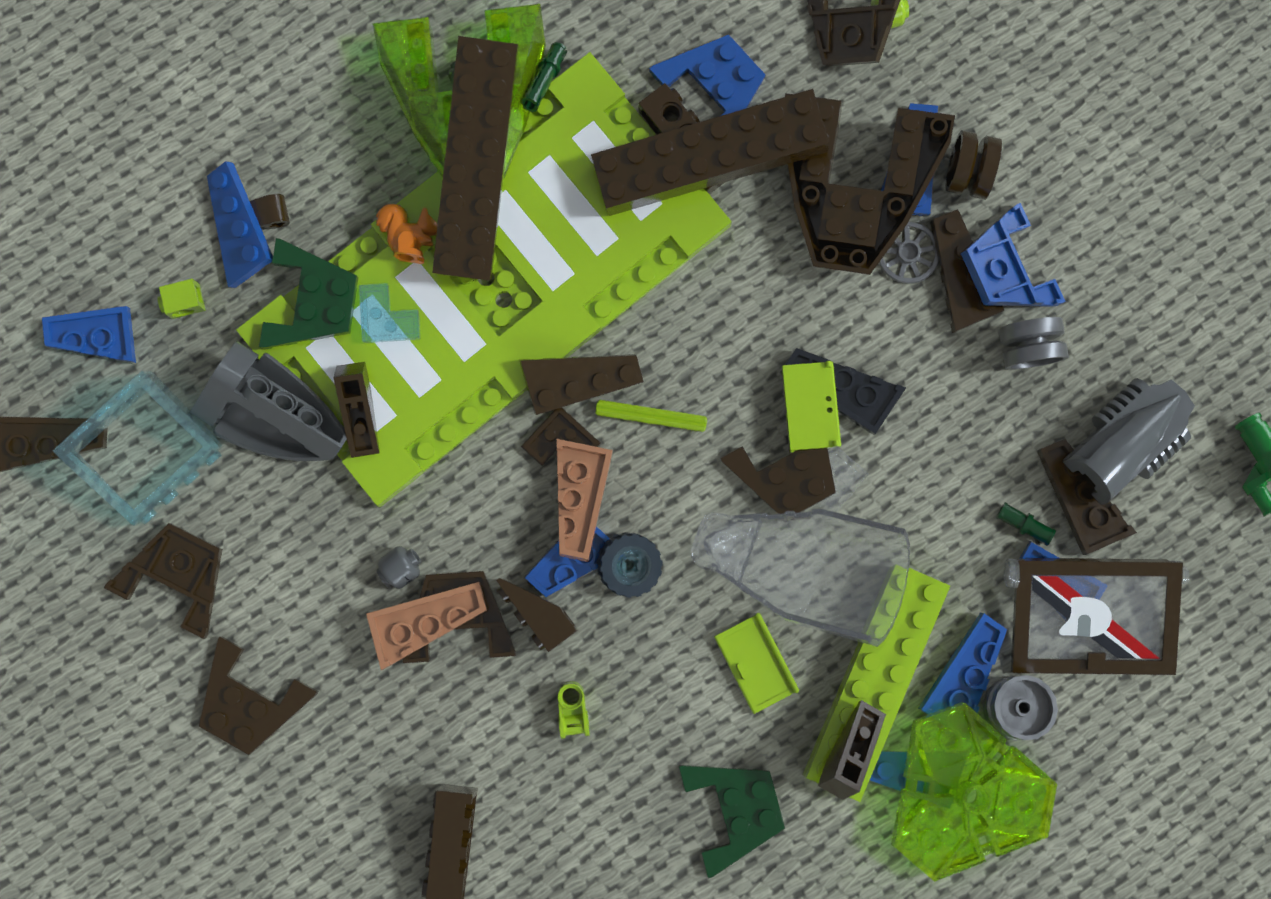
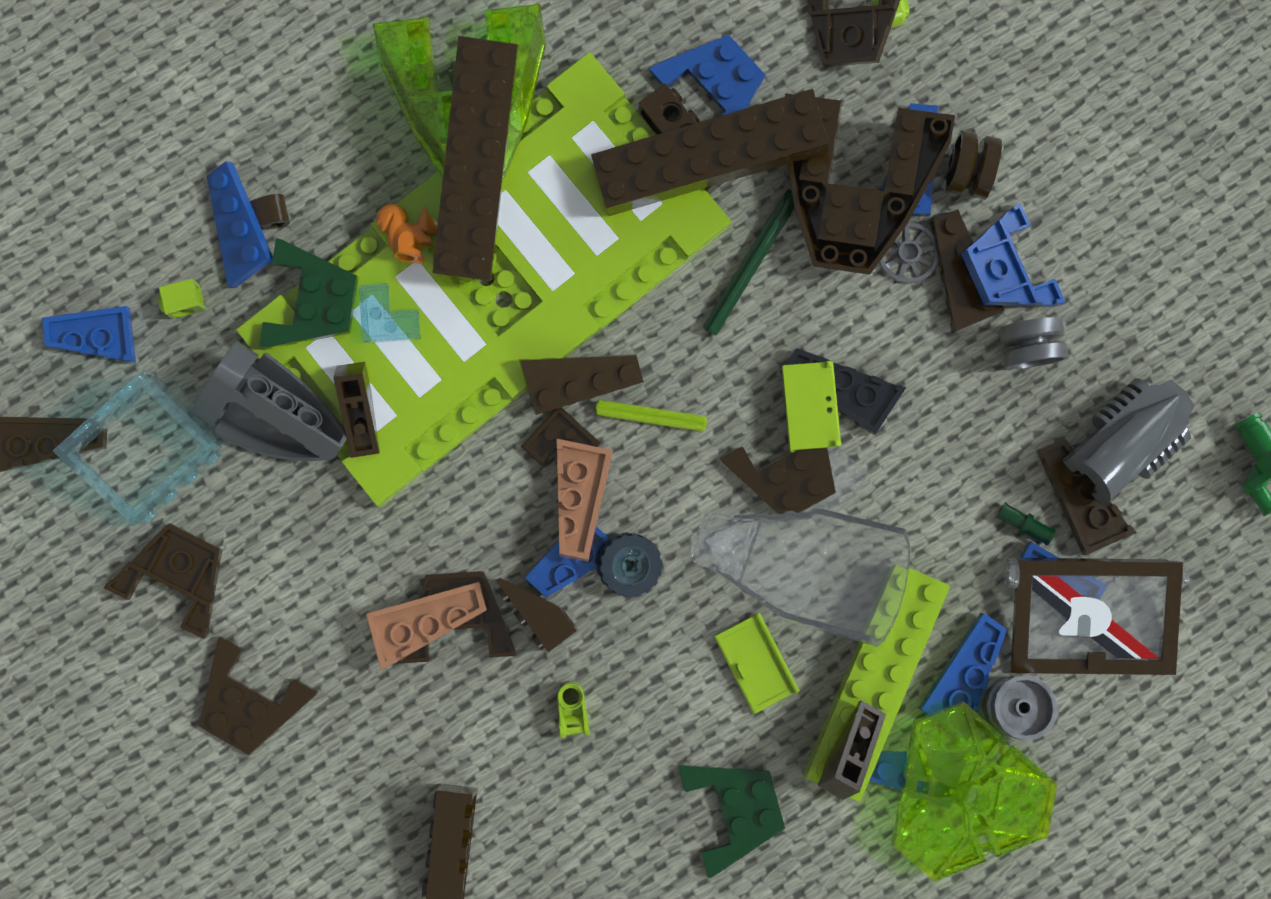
dark grey head [377,546,421,589] -> none
dark green pin [521,42,567,112] -> none
none -> dark green axle [703,189,795,336]

